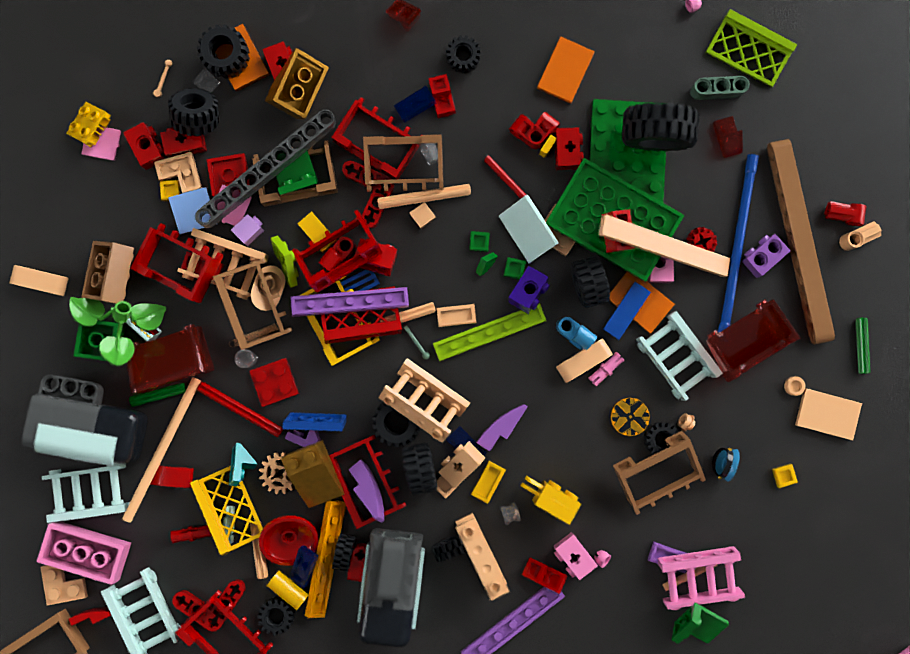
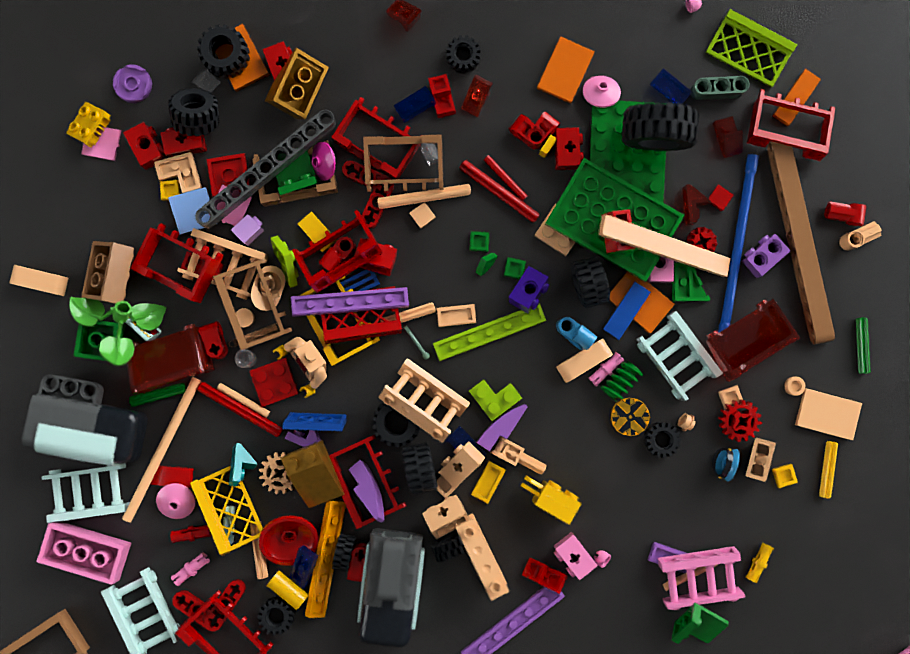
light nougat plate [41,565,88,605] -> none
red slope [68,607,111,626] -> none
light nougat hinge [153,60,172,98] -> none
light aqua tile [499,195,559,263] -> none
clear wheel [500,502,521,525] -> none
medium nougat hinge [613,431,706,515] -> none
none -> medium lavender tile [113,65,152,103]
none -> bright pink dish [156,483,196,519]
none -> bright pink pin [171,552,210,586]
none -> red piece [199,321,228,359]
none -> light nougat bar [217,383,270,418]
none -> light nougat tile [236,308,255,328]
none -> light nougat torso [273,337,327,398]
none -> dark pink dish [312,142,336,181]
none -> light nougat brick [422,495,470,539]
none -> red axle [460,160,540,223]
none -> clear red slope [461,75,493,117]
none -> lime plate [469,379,522,421]
none -> light nougat connector [491,436,546,474]
none -> bright pink dish [583,76,621,108]
none -> green piece [601,361,643,402]
none -> clear blue plate [650,68,692,104]
none -> green wing [672,263,710,302]
none -> clear red slope [682,184,711,225]
none -> red tile [706,184,734,211]
none -> light nougat tile [718,385,743,410]
none -> red gear [718,399,762,442]
none -> light nougat brick [746,438,776,482]
none -> yellow pin [746,542,774,583]
none -> red hinge [747,89,835,161]
none -> orange tile [772,69,821,126]
none -> yellow axle [819,441,838,499]

